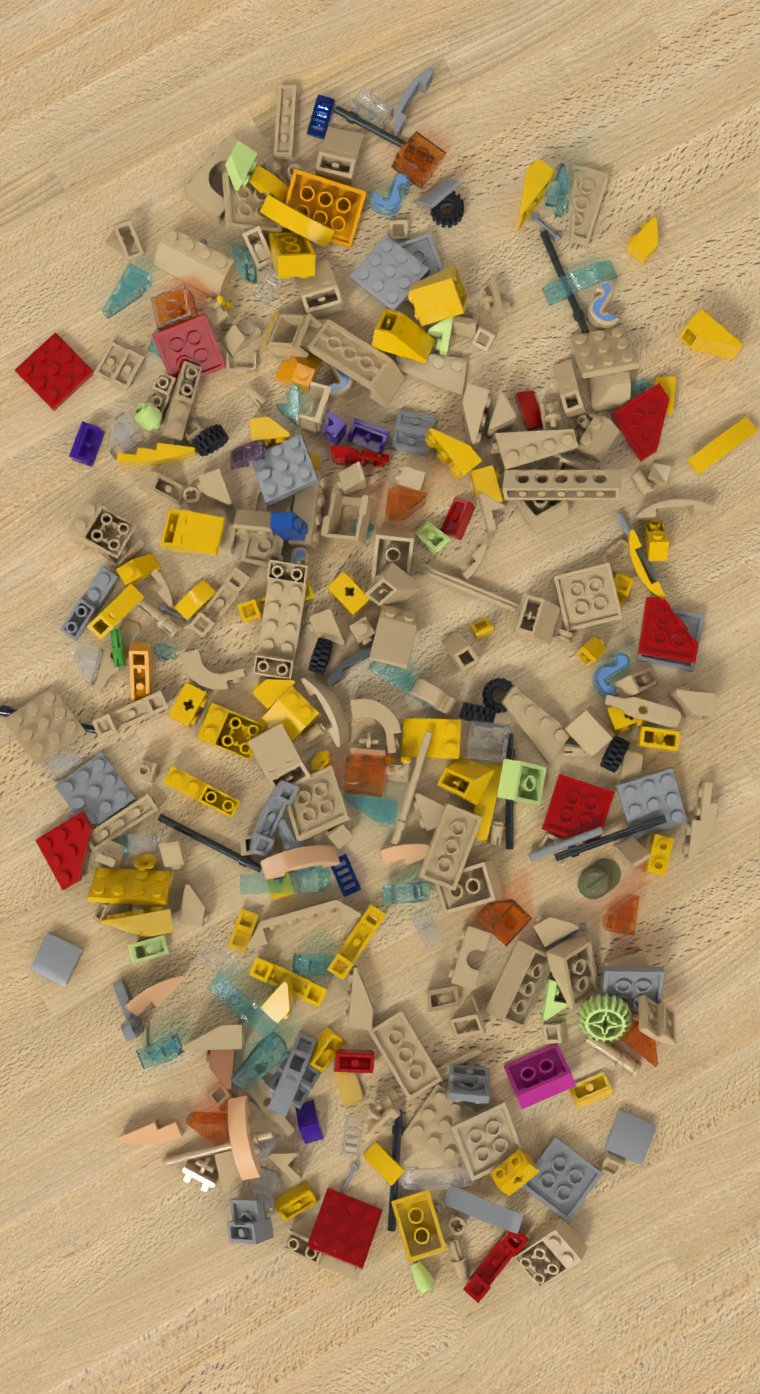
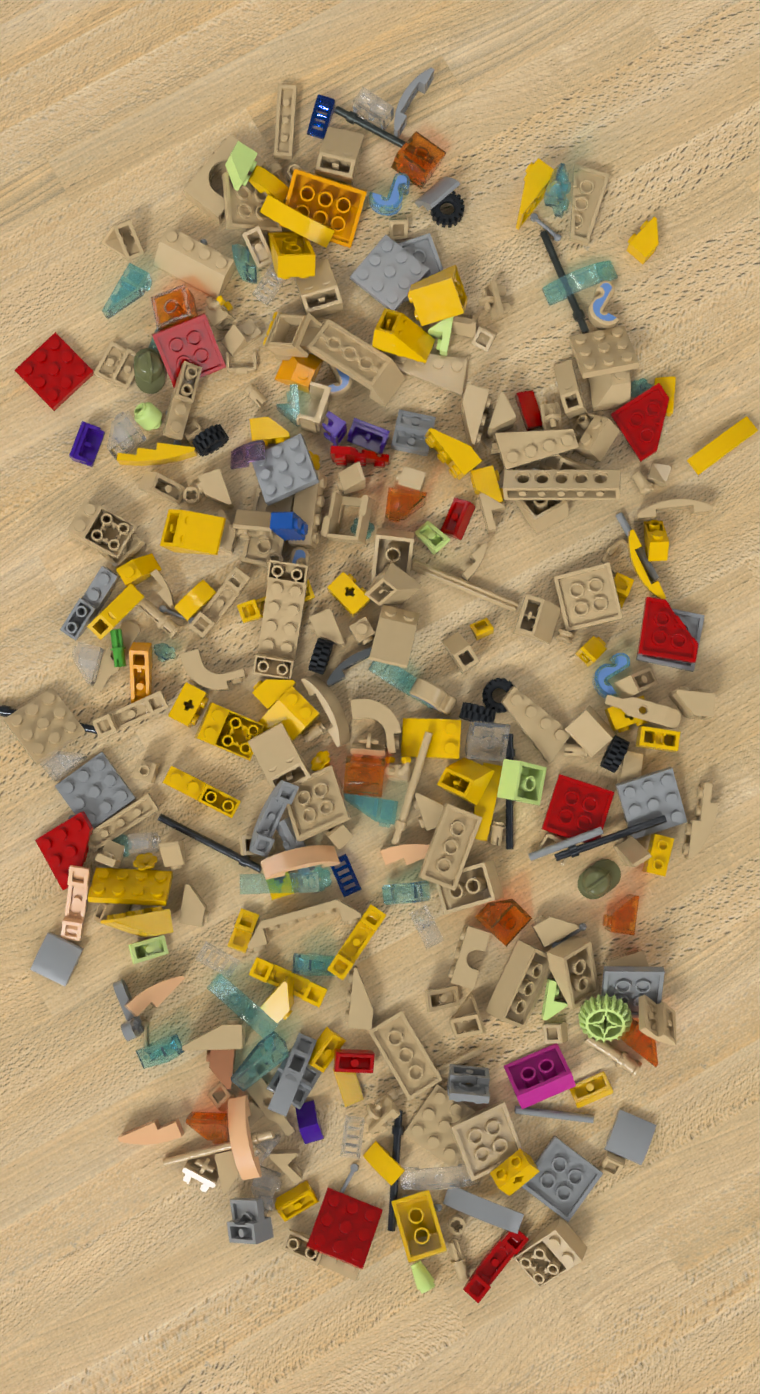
tan slope [147,371,176,416] -> none
yellow slope [678,308,744,360] -> none
none -> light nougat slope [61,865,90,941]
none -> olive piece [133,348,165,394]
none -> light grey bar [515,1106,594,1123]

